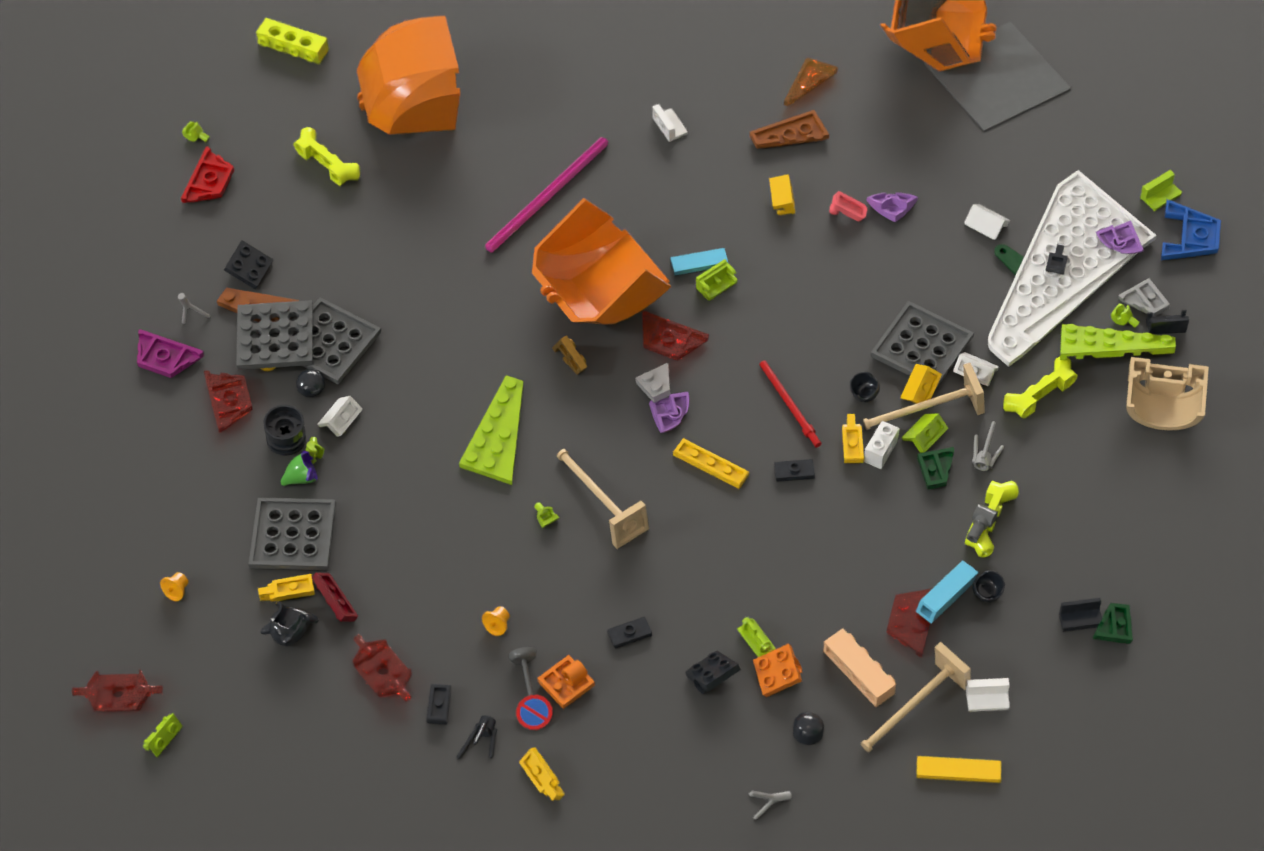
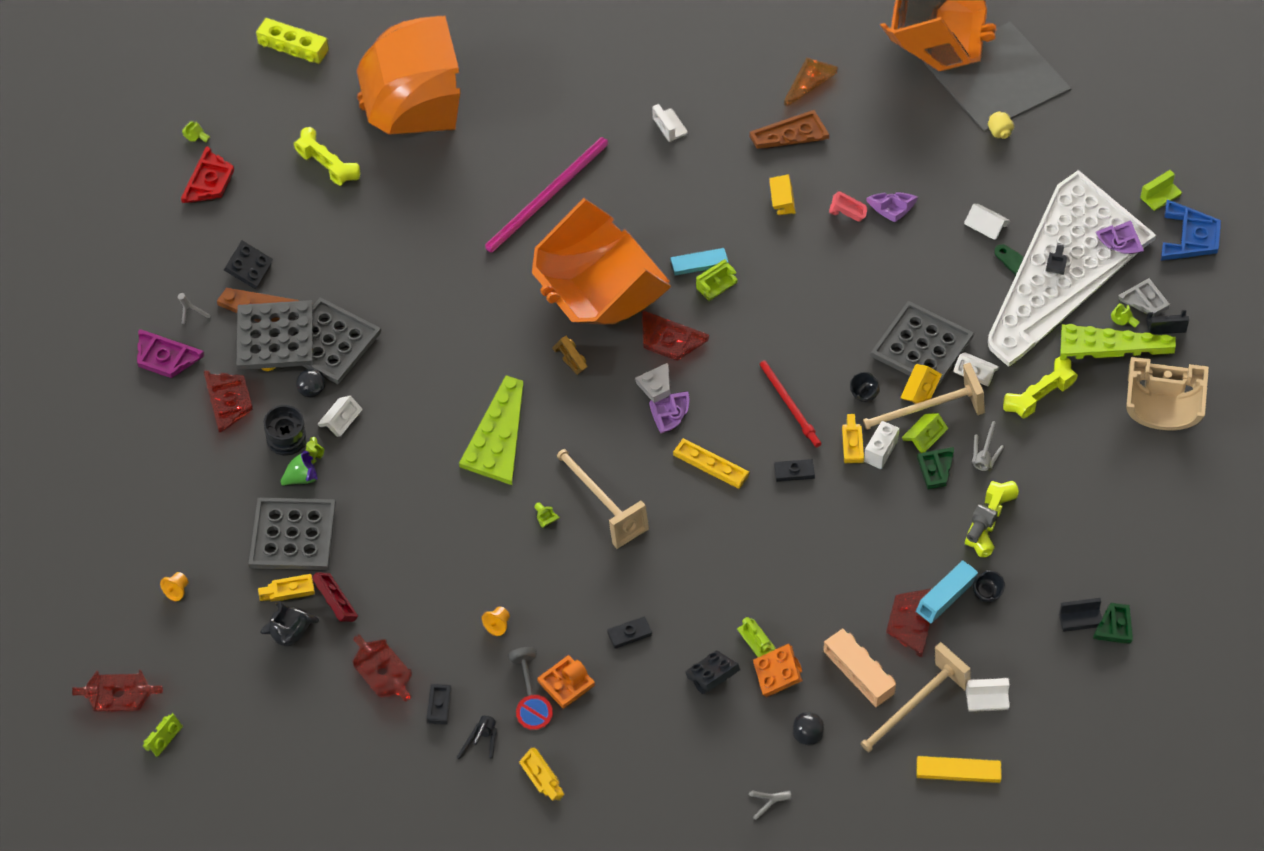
none -> light yellow head [988,112,1014,139]

